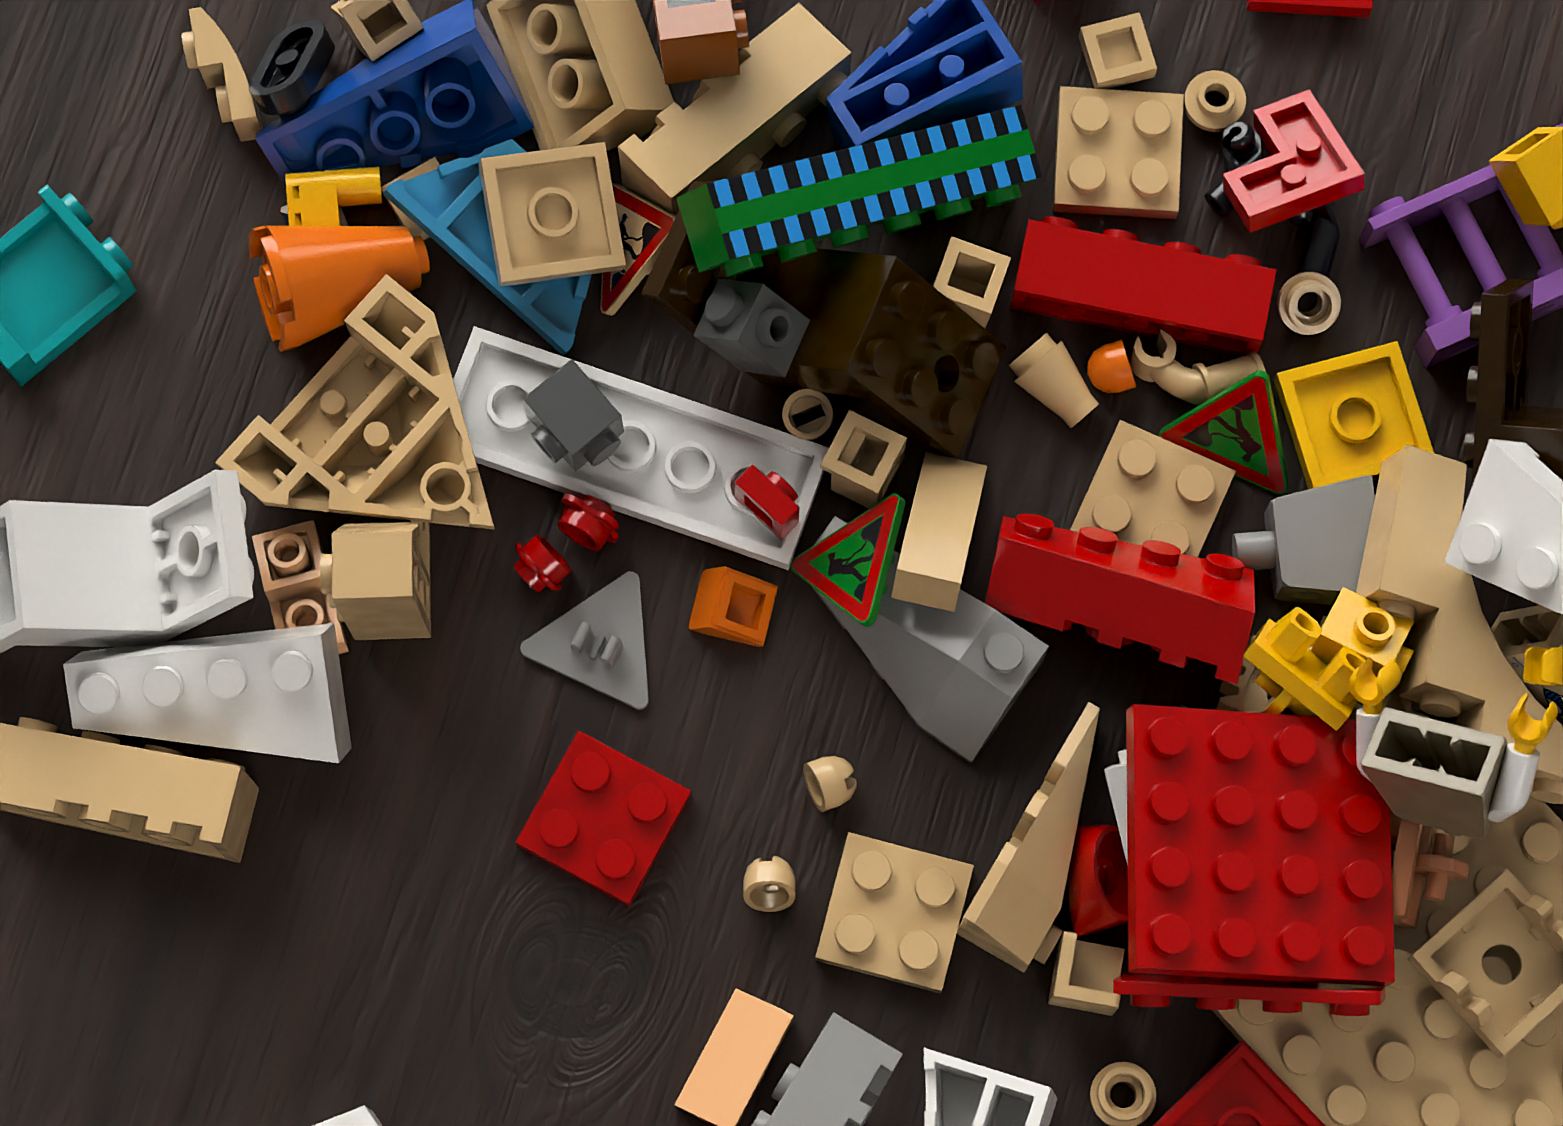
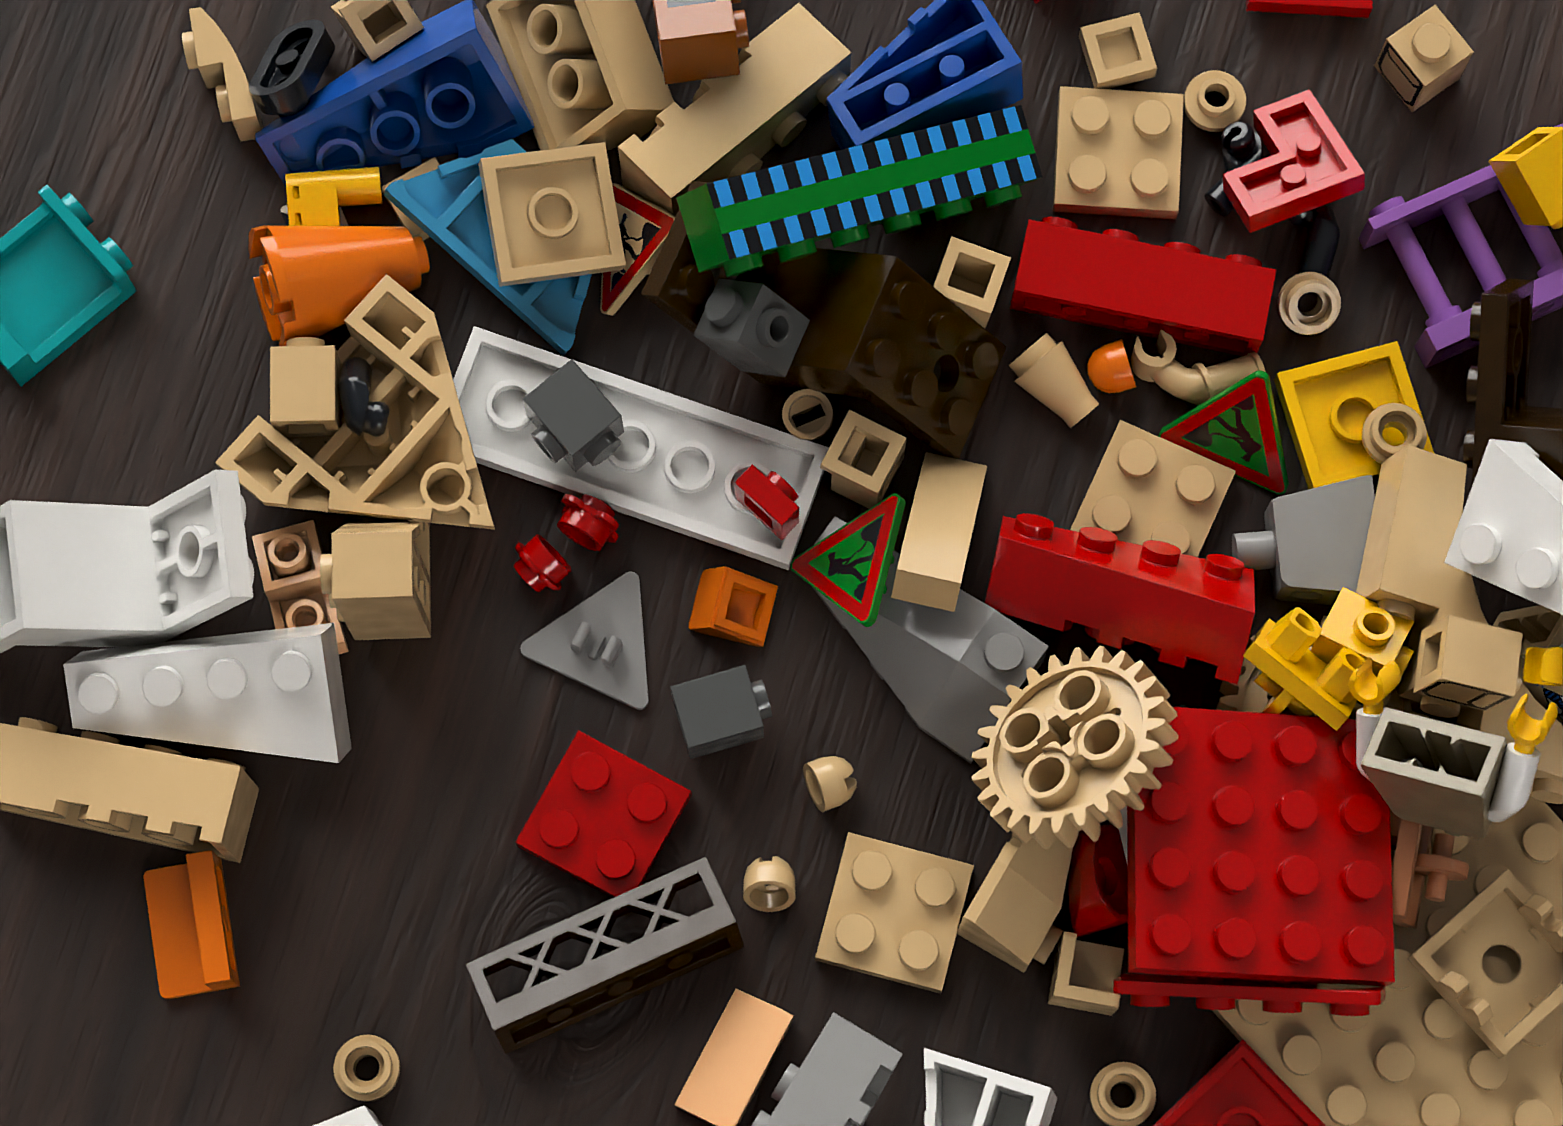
none -> orange panel [143,850,240,999]
none -> tan brick [270,337,341,437]
none -> tan plate [334,1035,400,1102]
none -> black arm [338,357,390,437]
none -> fence [466,857,745,1054]
none -> dark grey brick [670,665,772,759]
none -> tan gear [972,646,1178,849]
none -> tan plate [1362,403,1427,464]
none -> tan brick [1374,5,1474,112]
none -> tan brick [1414,615,1525,711]

